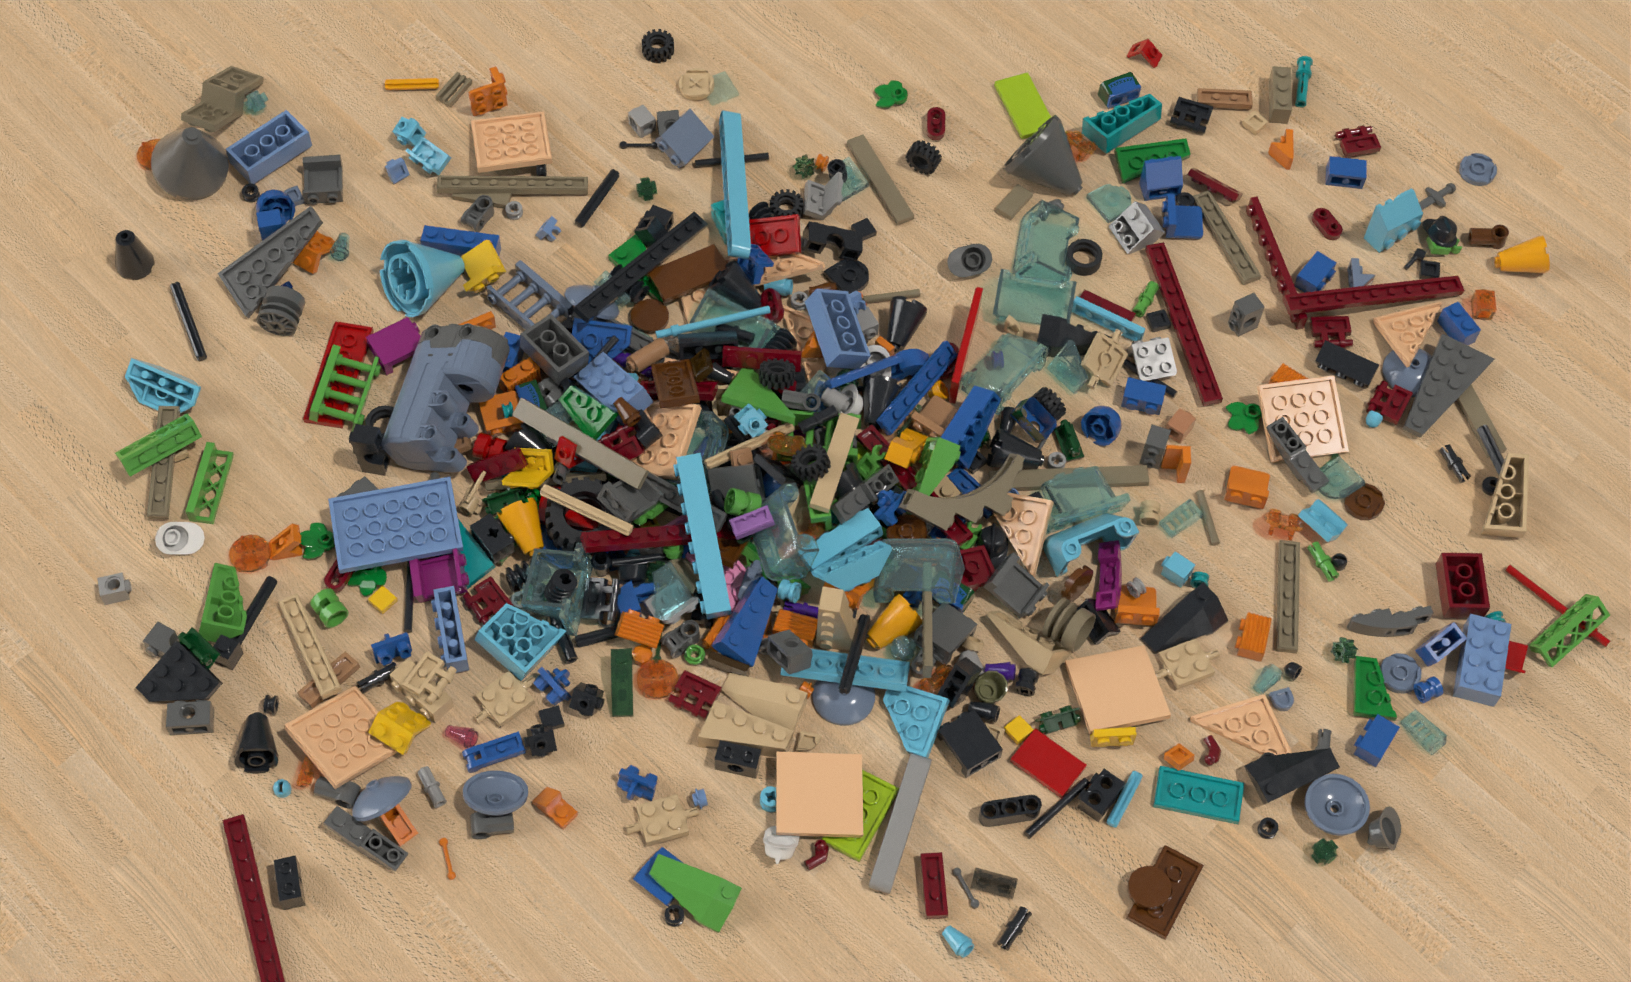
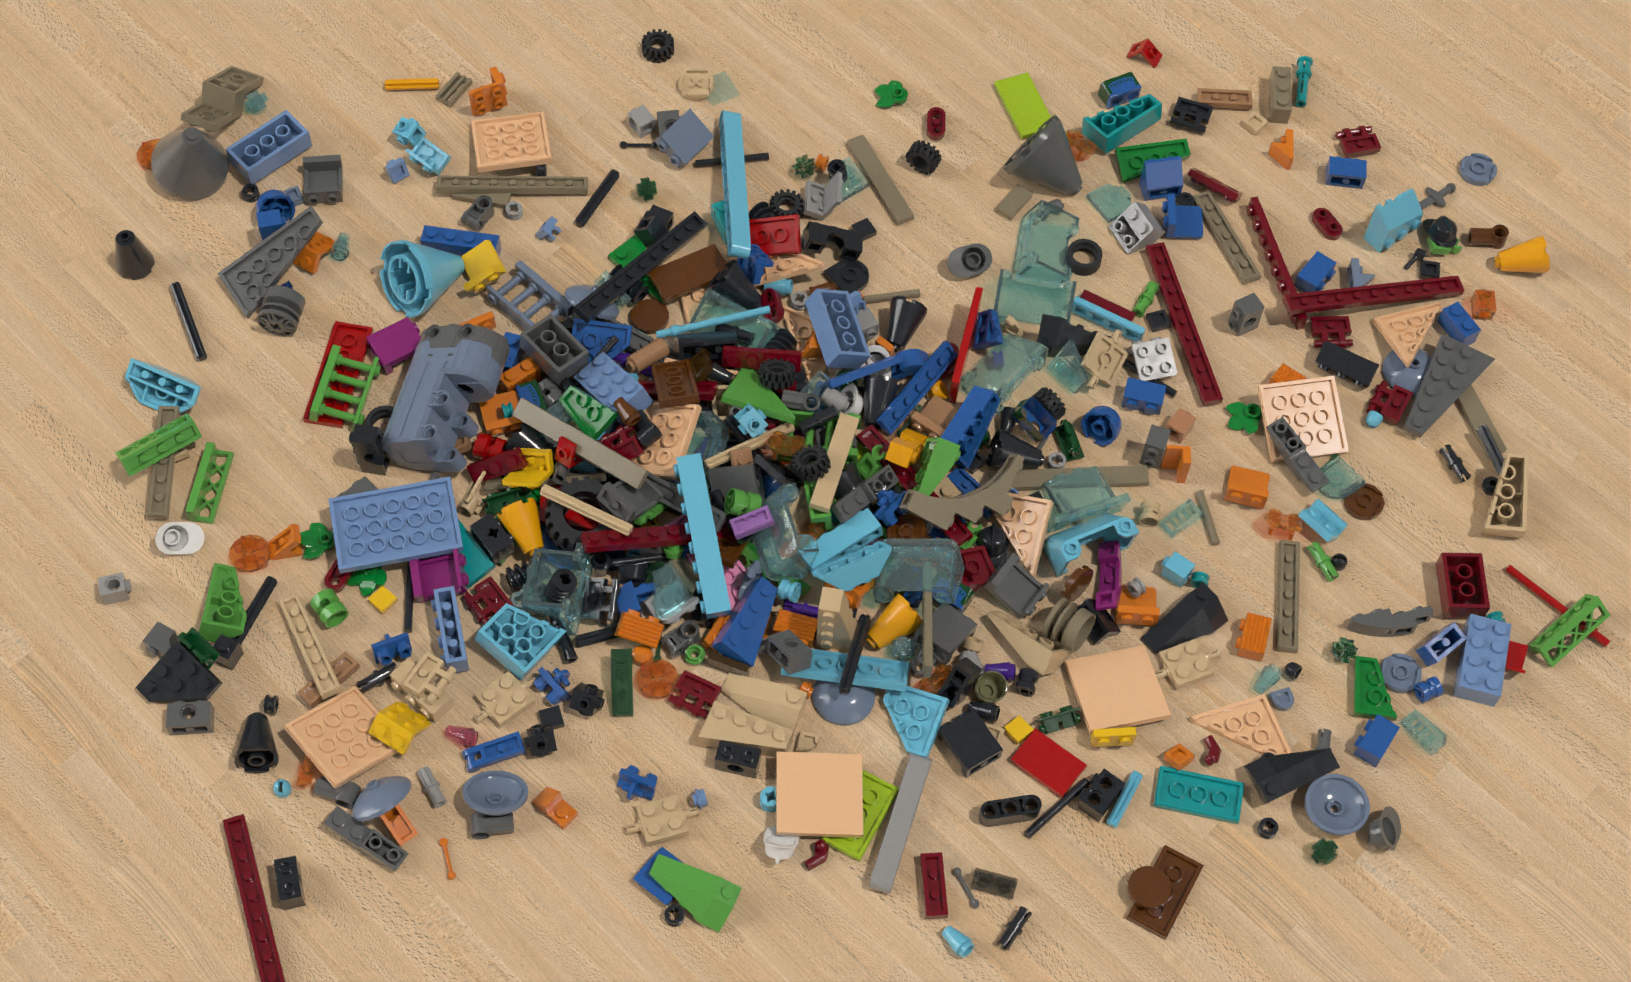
none -> blue wing [973,309,1003,351]

